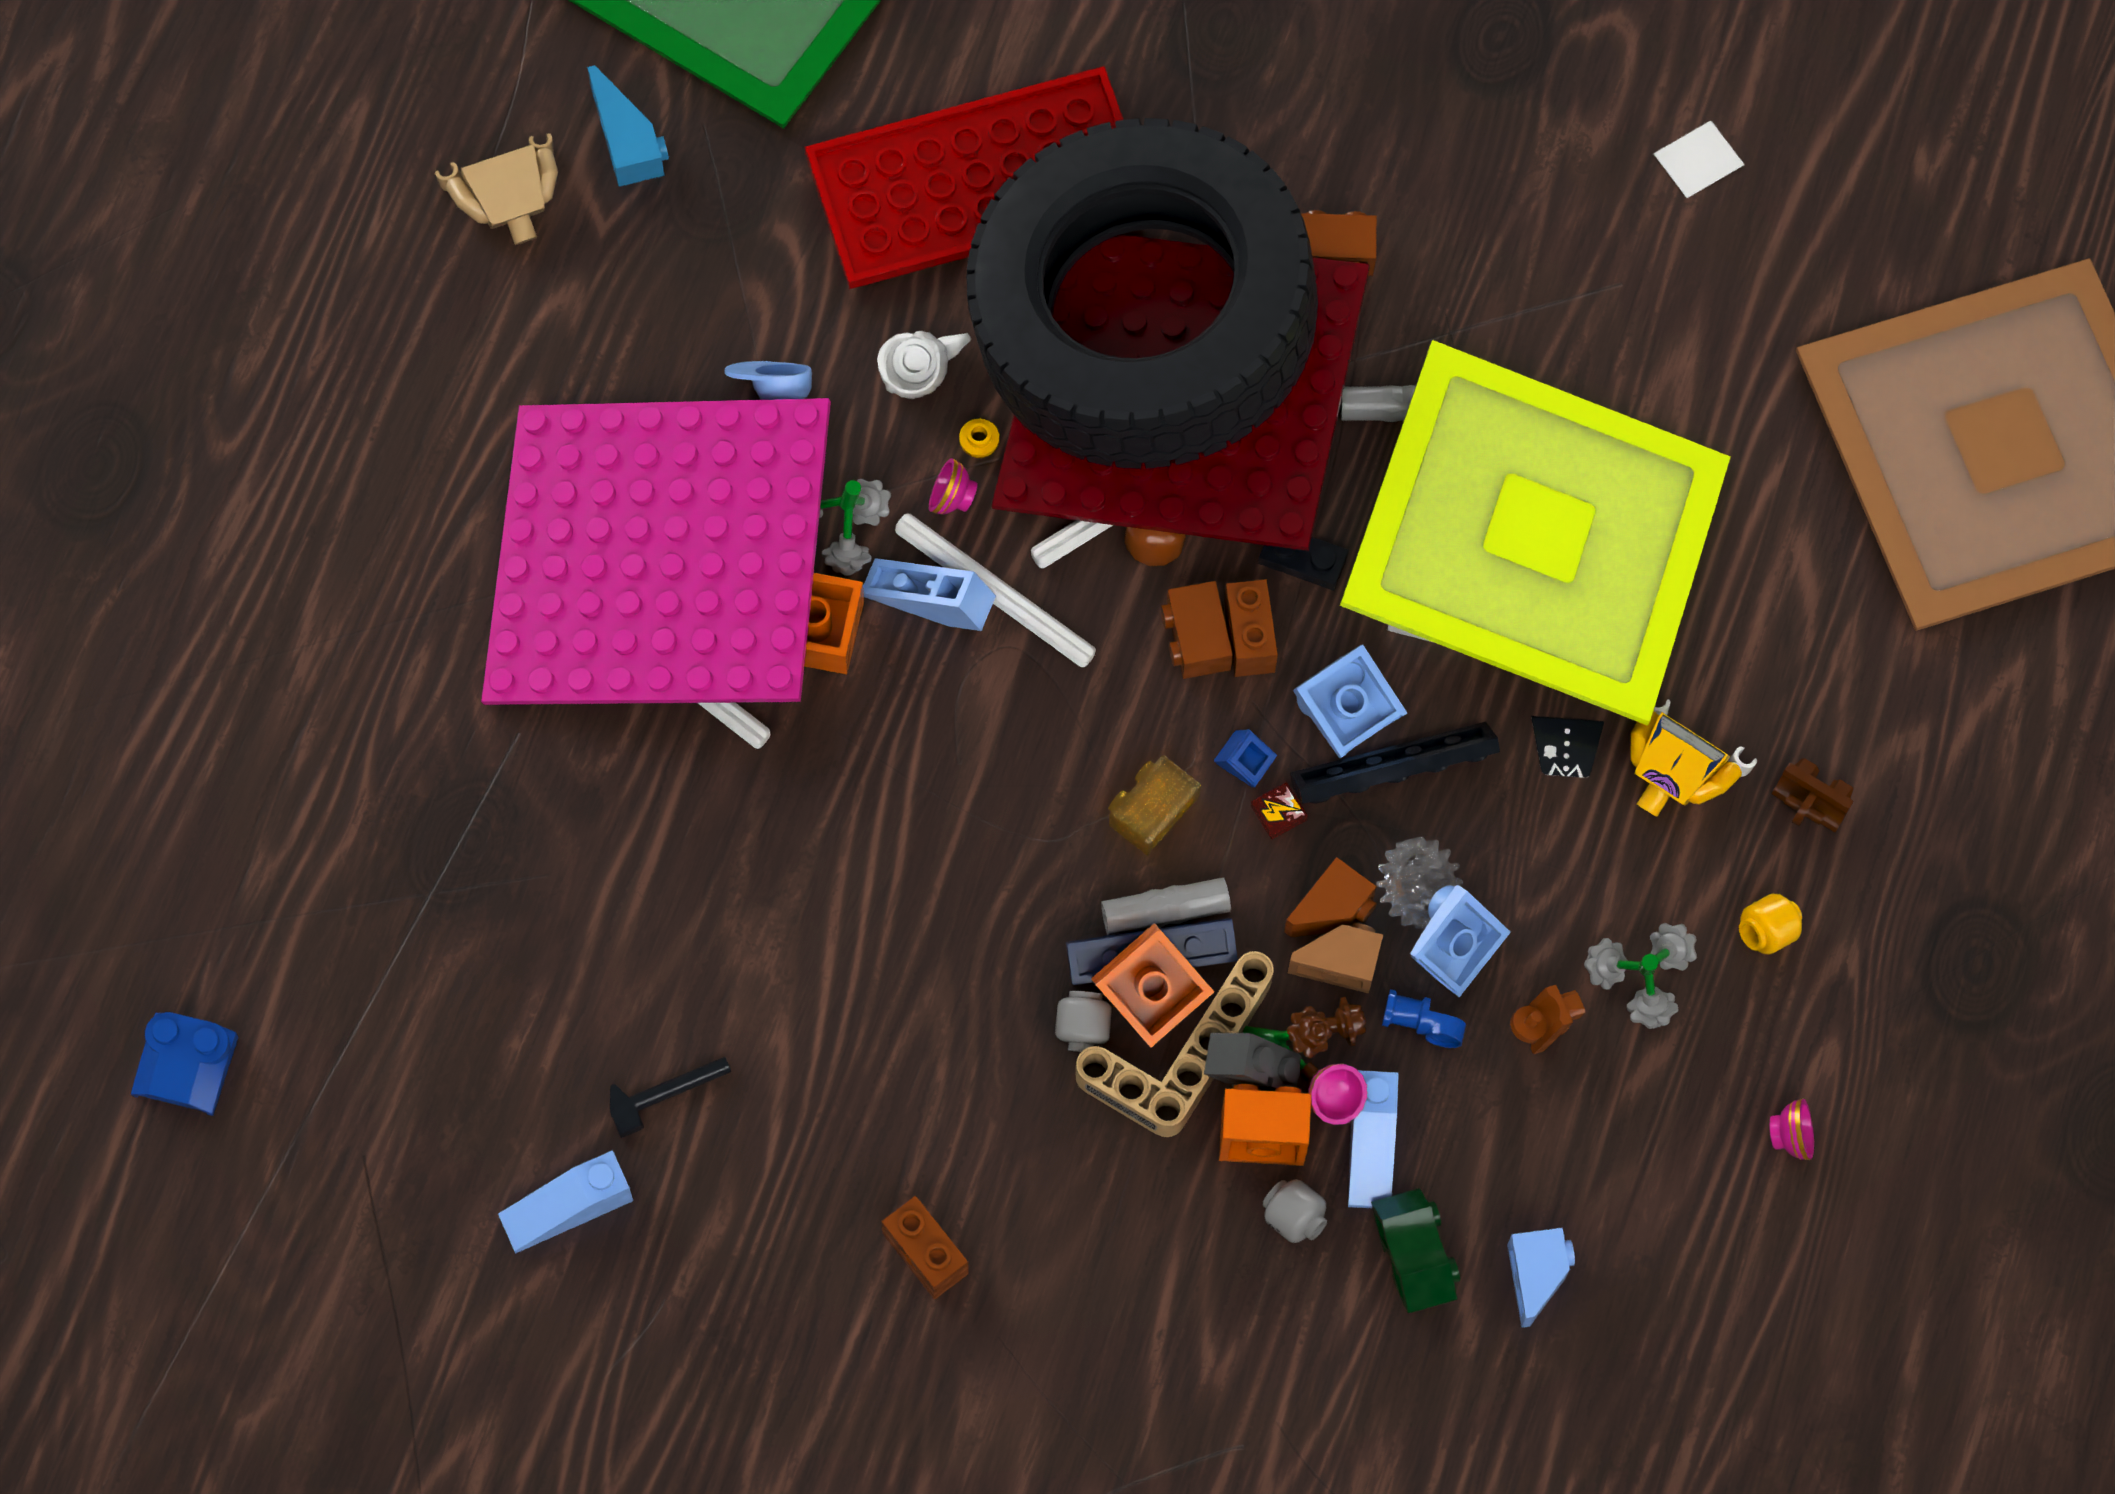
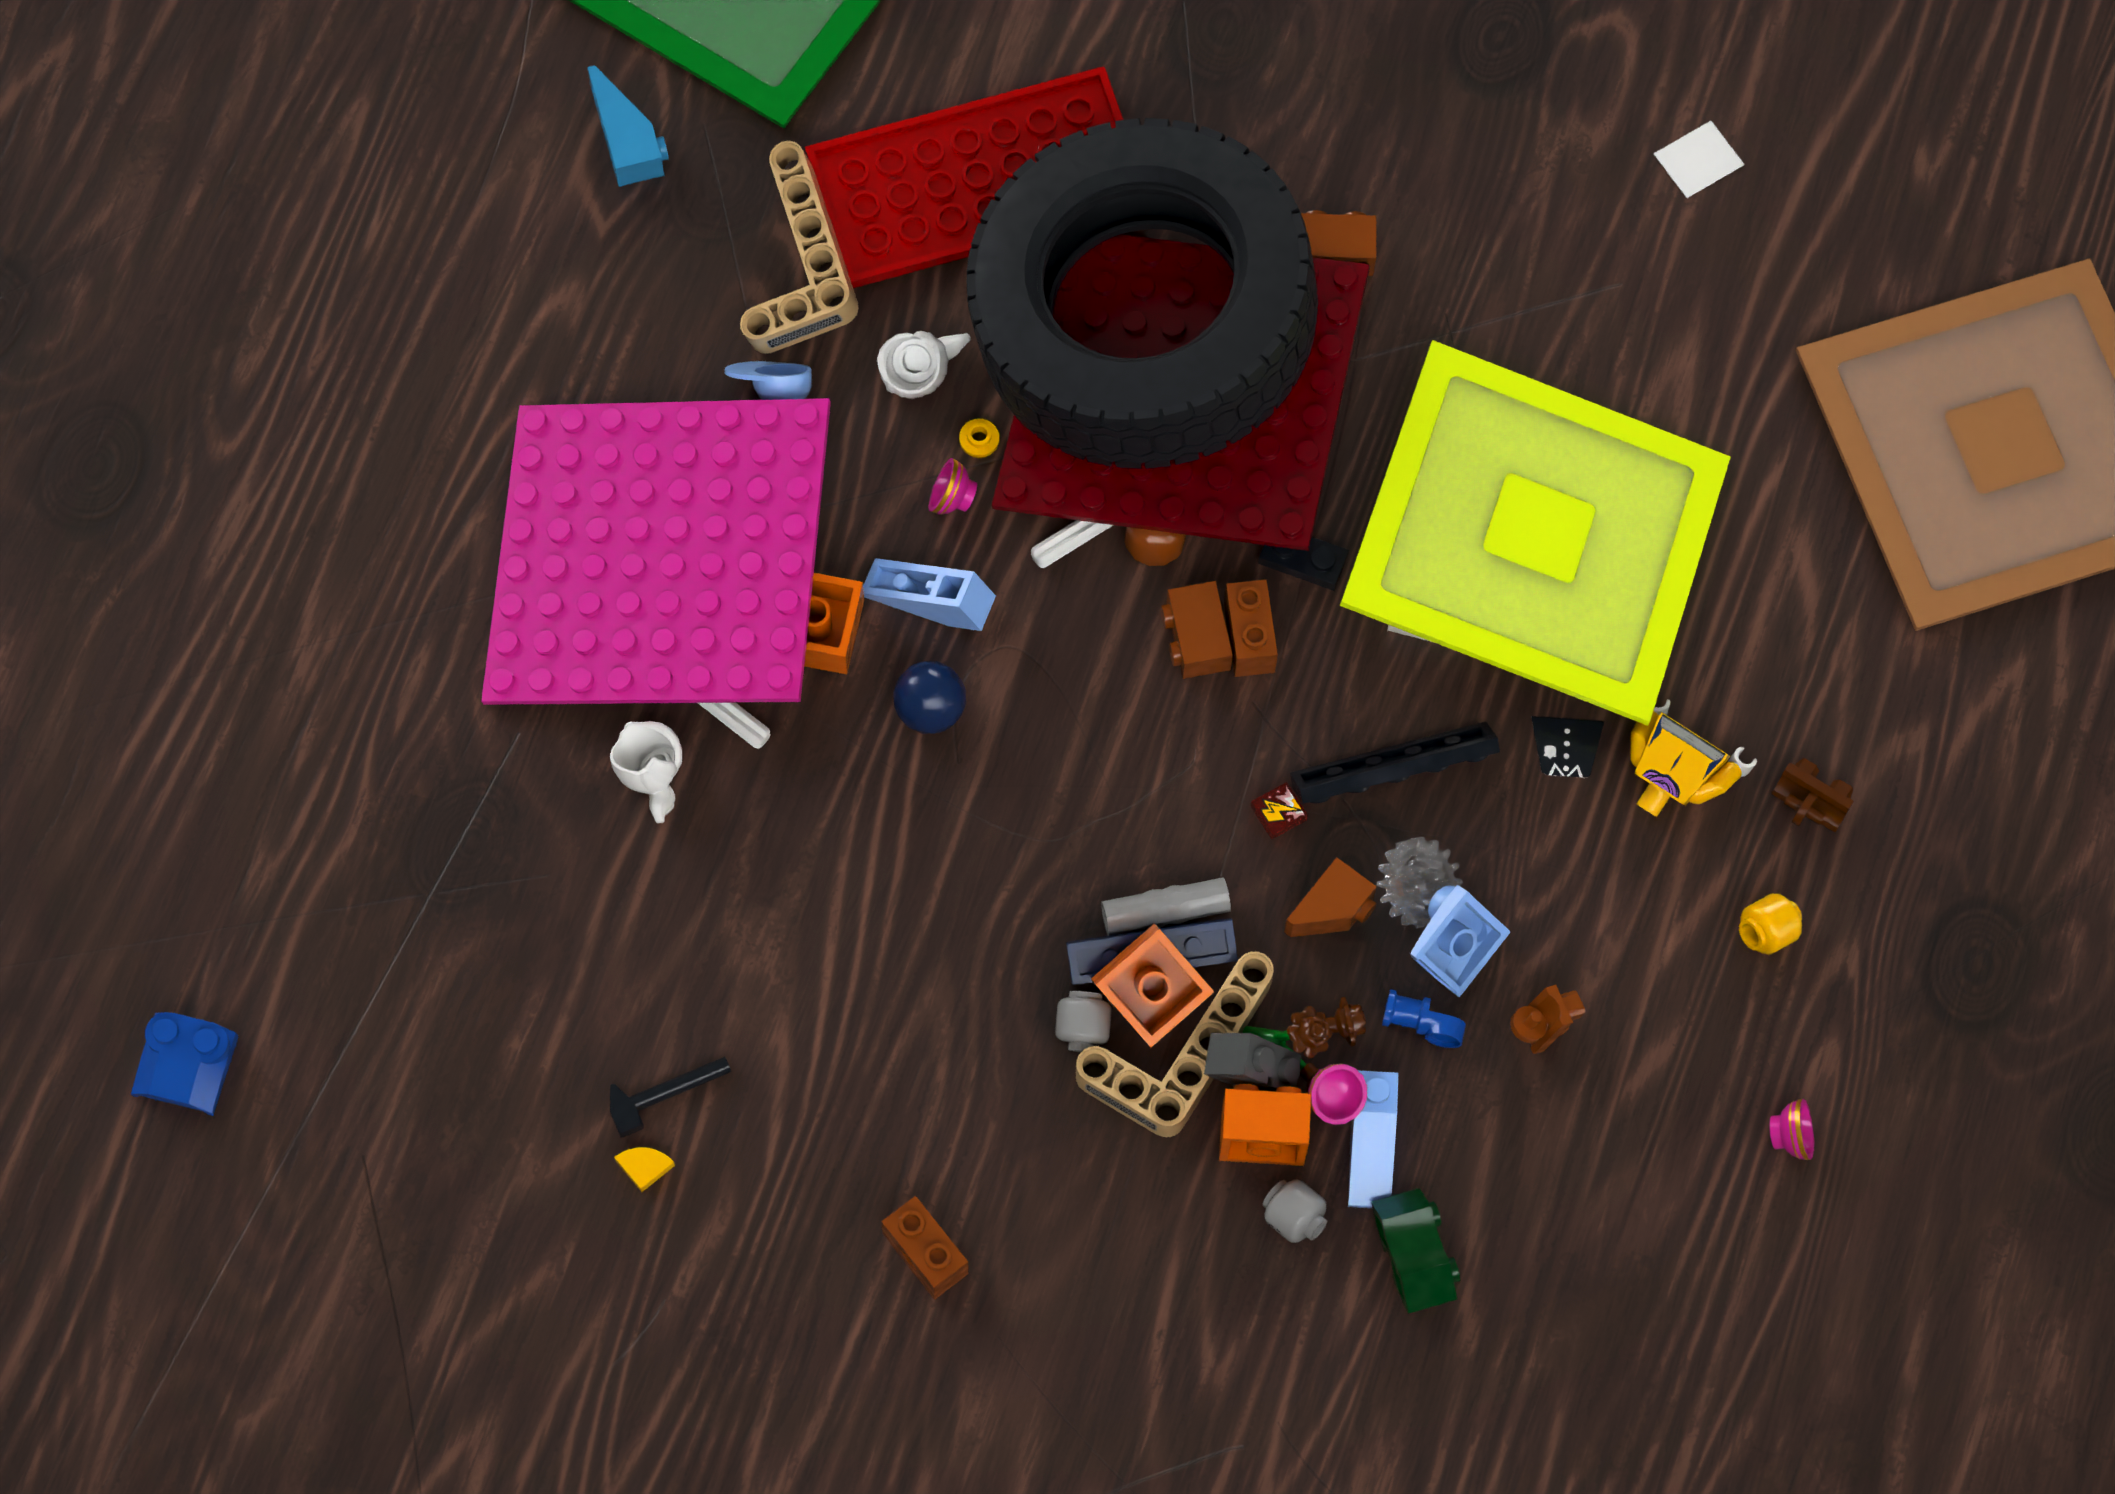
tan torso [435,133,558,245] -> none
light blue slope [498,1150,633,1254] -> none
light grey plant [819,479,891,576] -> none
white axle [895,513,1096,667] -> none
clear yellow brick [1108,755,1201,855] -> none
blue slope [1214,729,1278,787] -> none
medium nougat slope [1288,923,1383,994] -> none
light blue slope [1293,644,1407,758] -> none
light grey axle [1341,385,1416,422] -> none
light blue slope [1507,1228,1575,1328] -> none
light grey plant [1584,923,1697,1029] -> none
none -> white hair [610,721,682,823]
none -> yellow tile [614,1147,675,1192]
none -> tan beam [740,141,859,354]
none -> dark blue piece [893,661,966,734]

